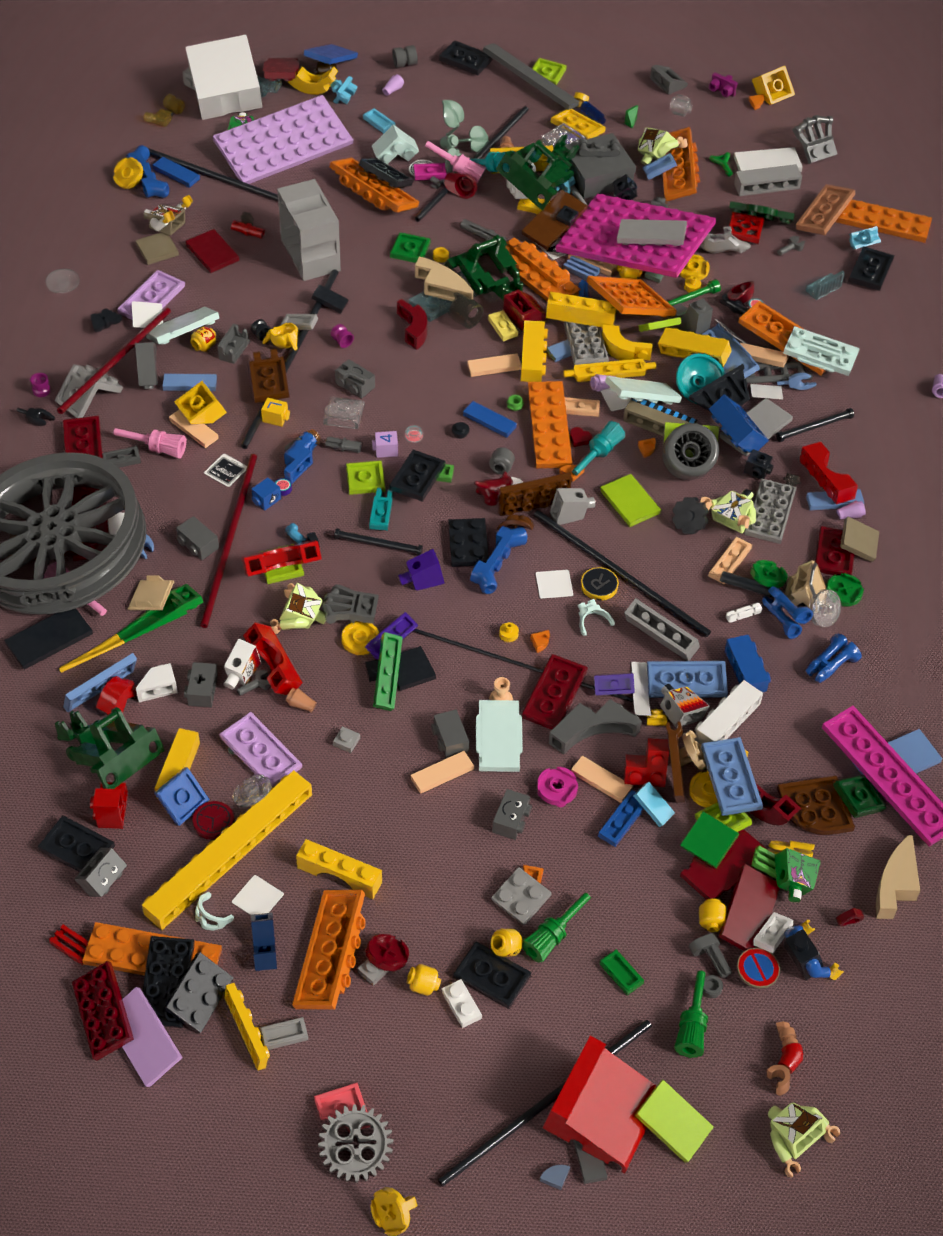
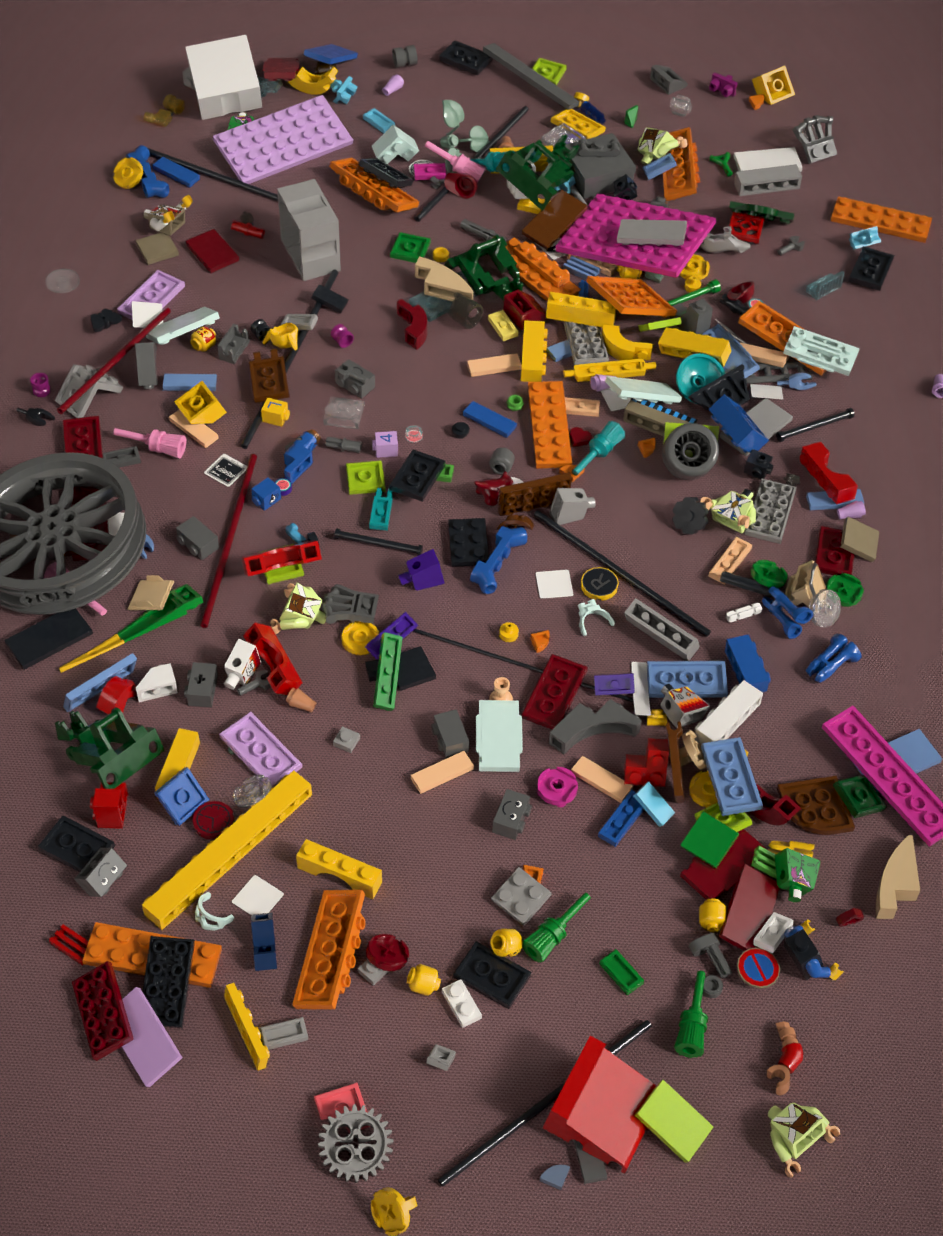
plate [163,952,234,1034] -> none
black tile [556,205,579,226] -> none
lime tile [600,474,661,527] -> none
nougat plate [796,184,855,235] -> none
none -> light grey tile [426,1044,456,1071]

